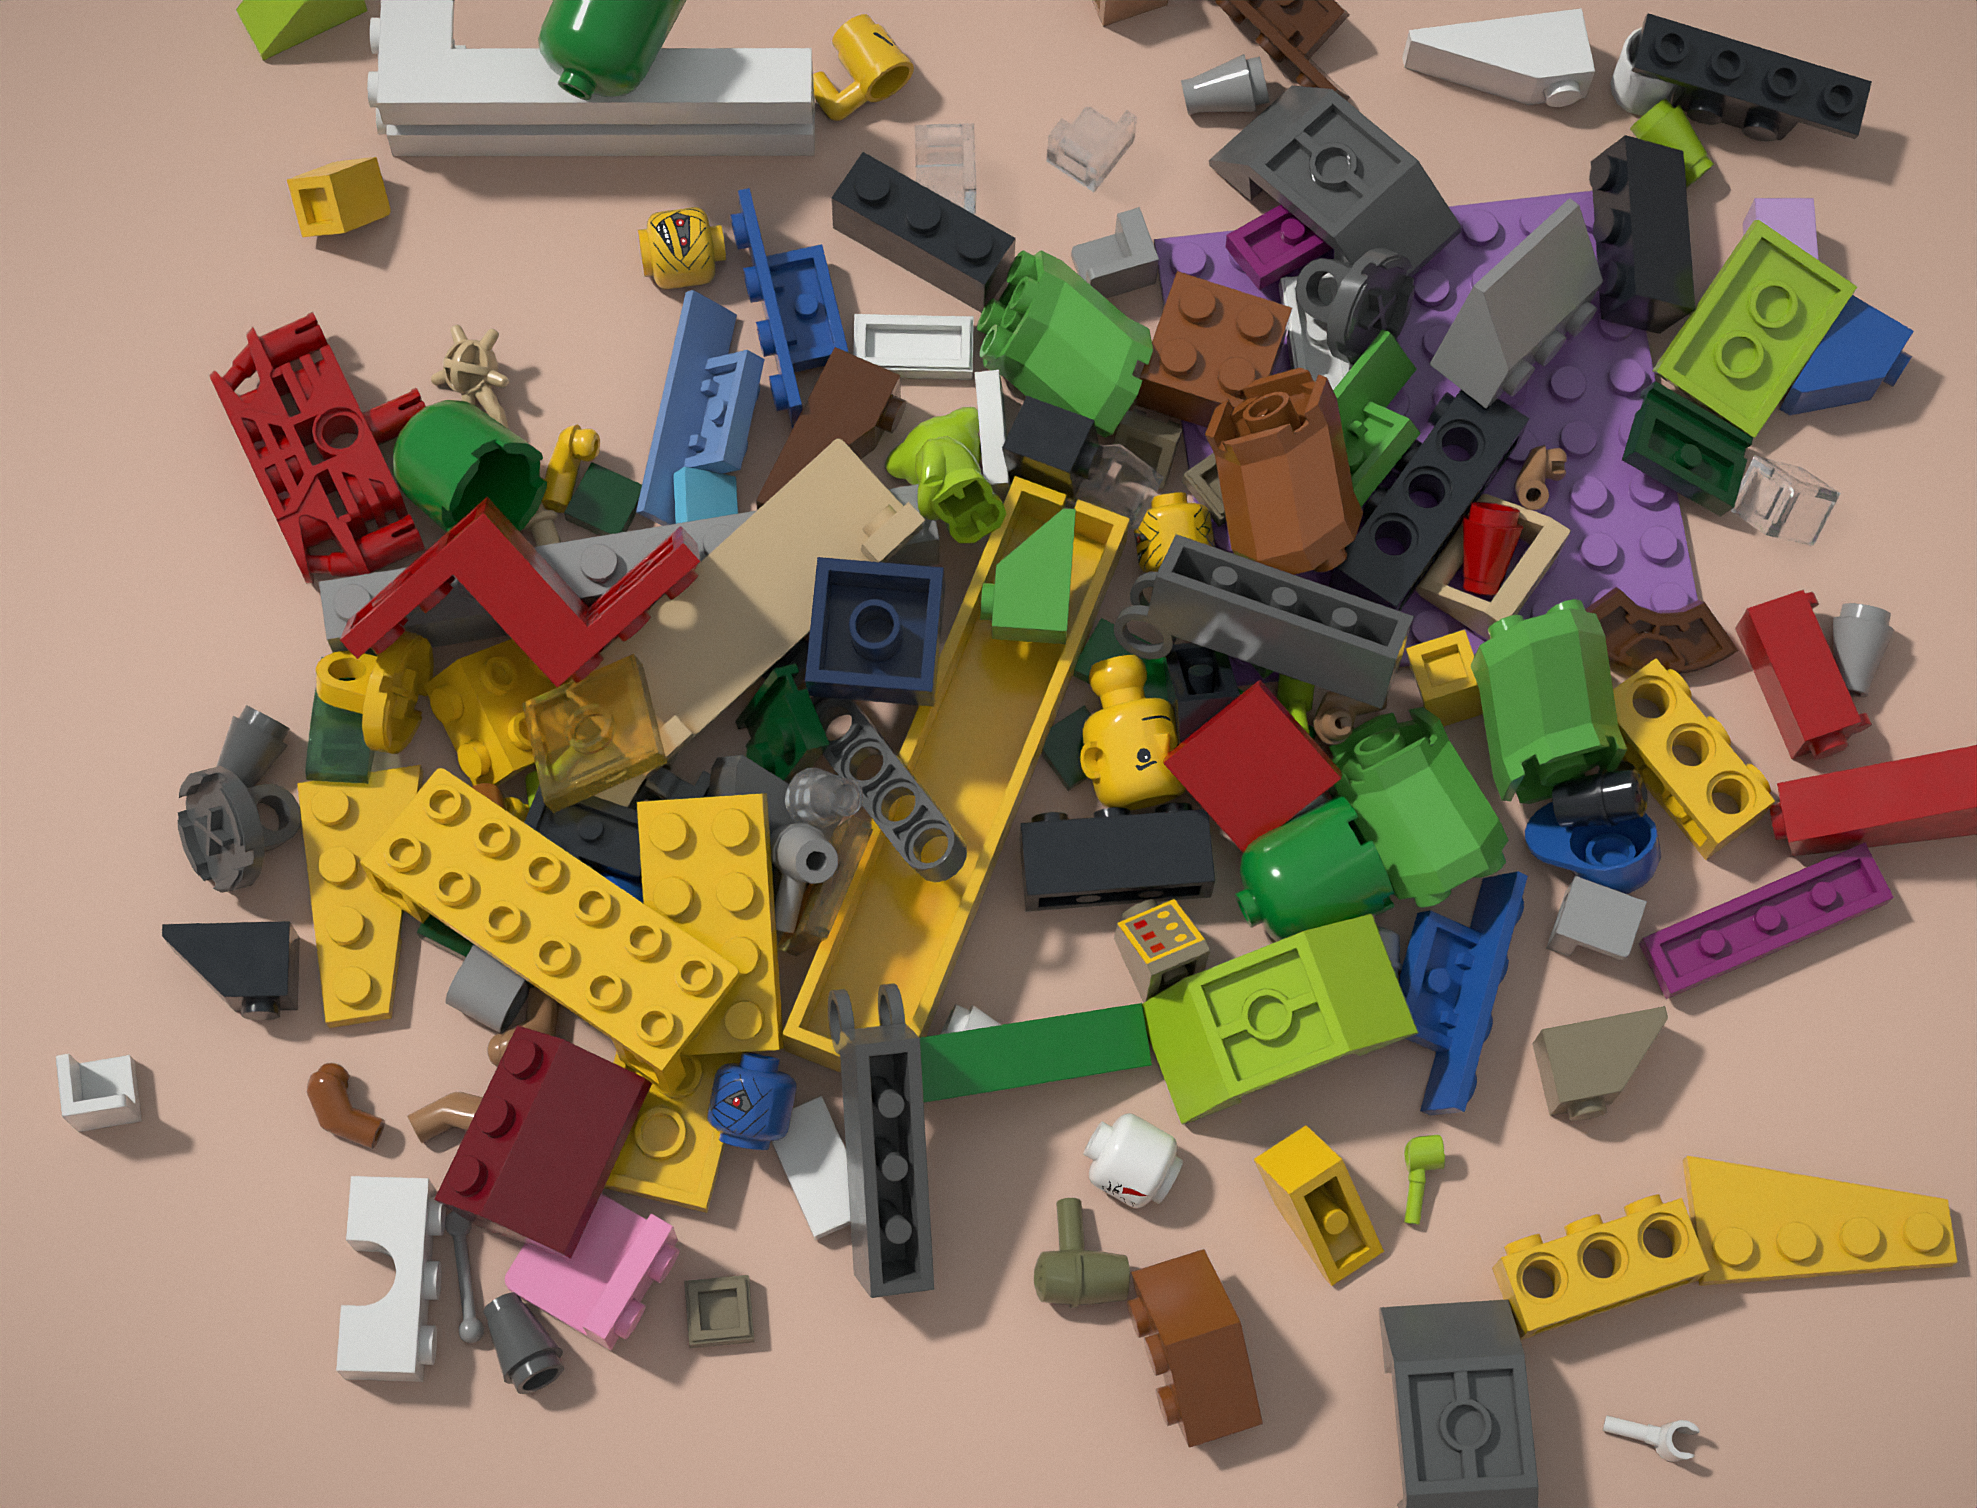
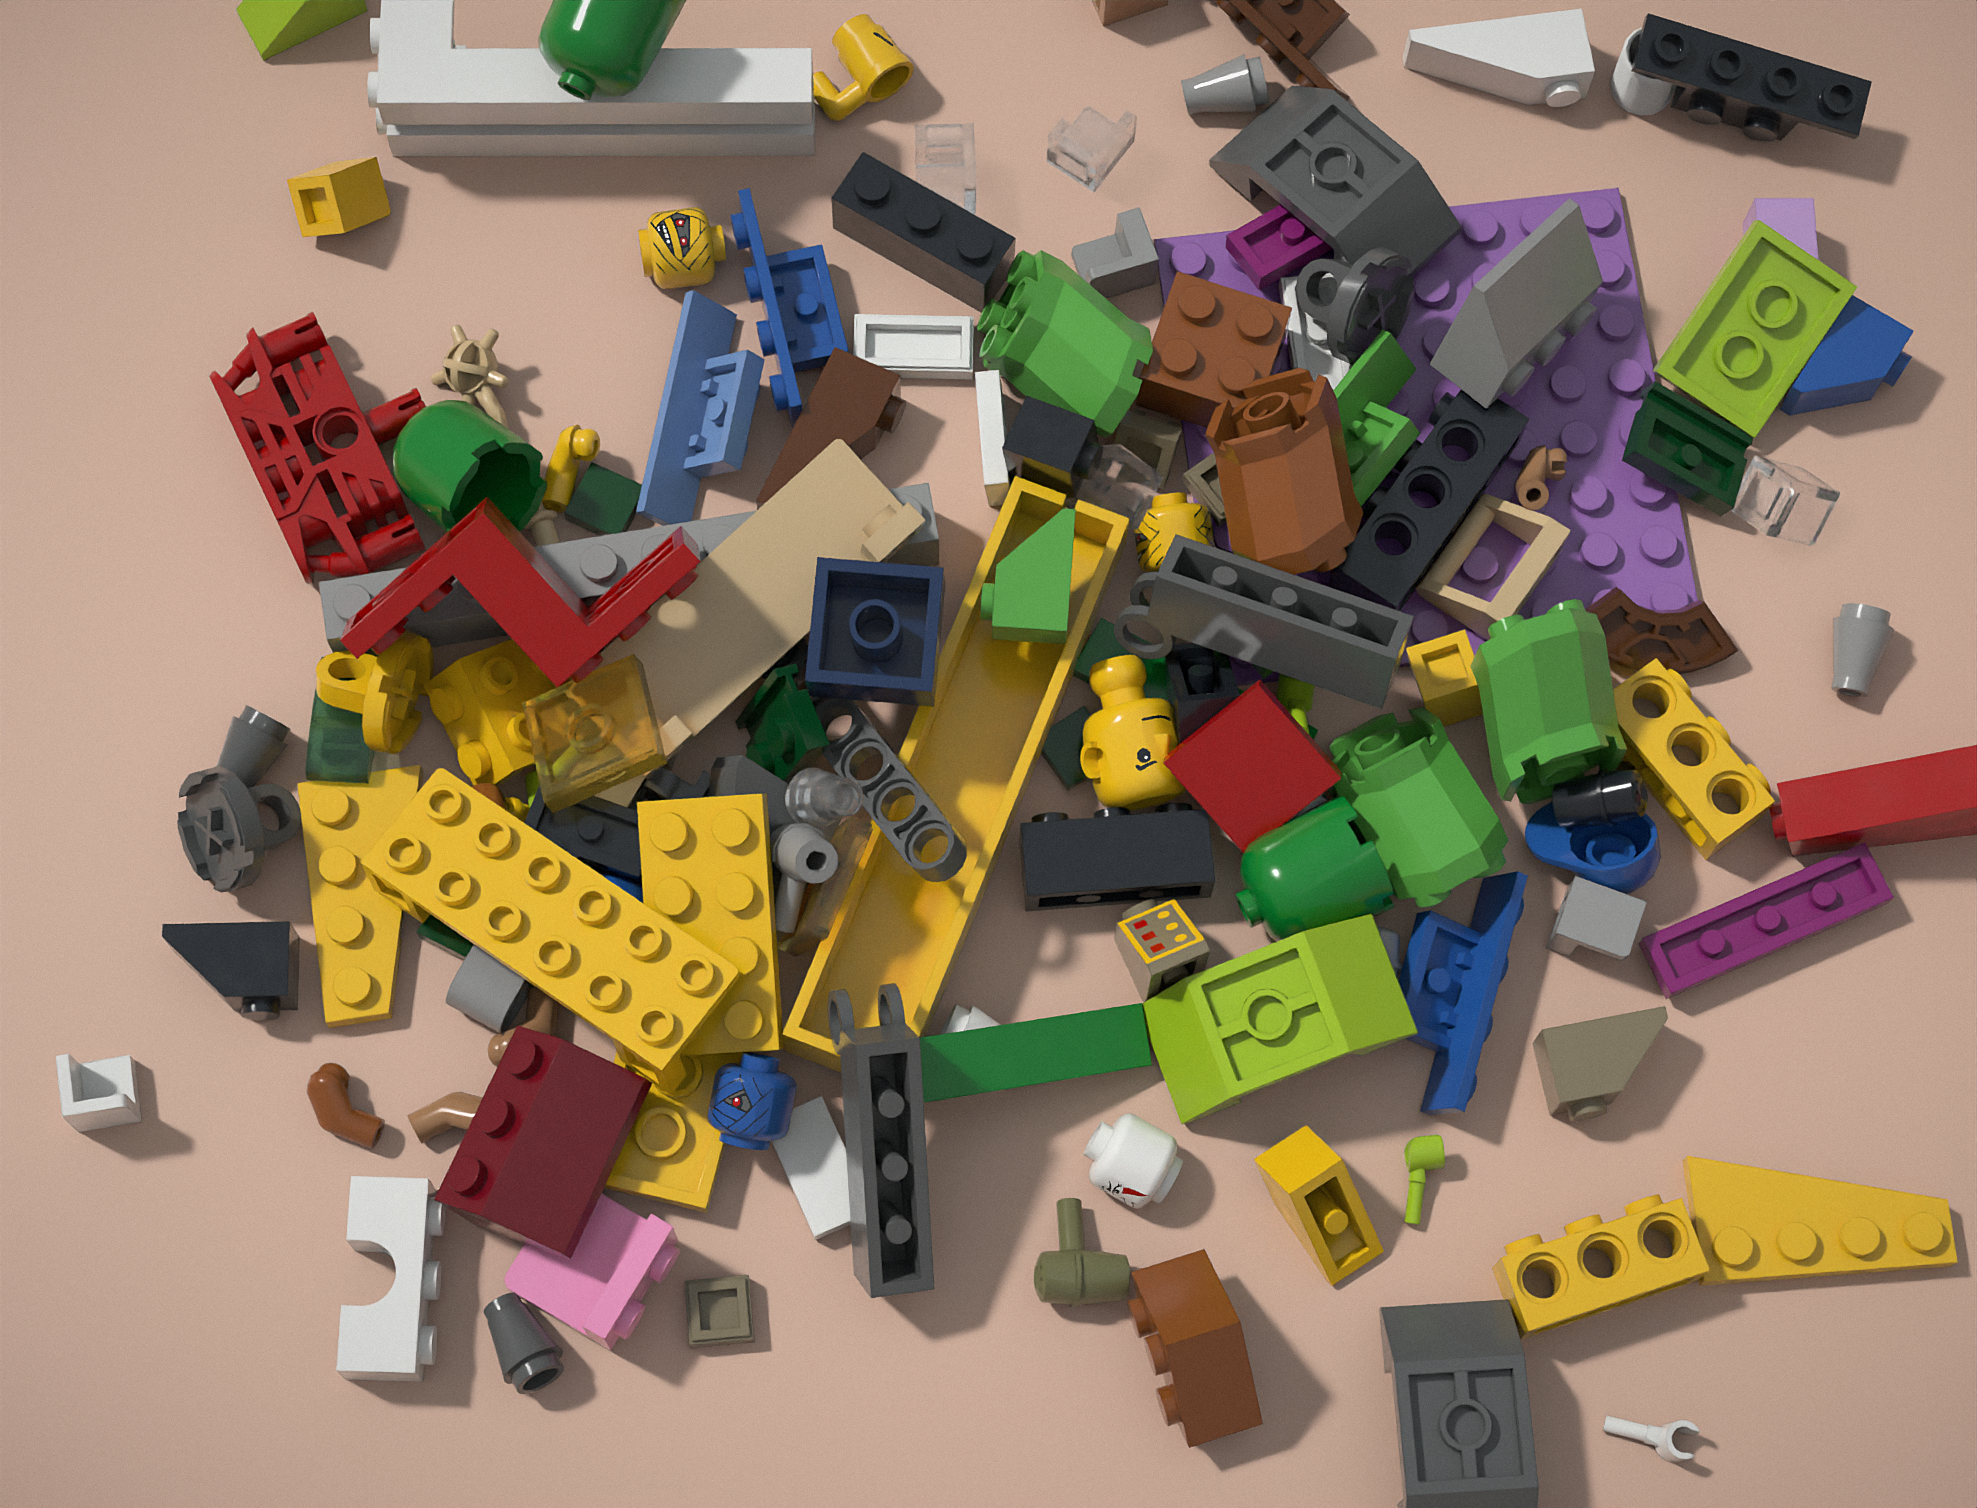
light grey hinge [445,1212,484,1343] -> none
medium azure tile [673,467,738,524] -> none
lime animal [885,407,1007,543] -> none
medium nougat arm [1313,691,1387,745] -> none
red cone [1463,502,1523,595] -> none
black brick [1589,135,1696,334] -> none
lime cone [1630,98,1714,187] -> none
red brick [1735,589,1872,760] -> none

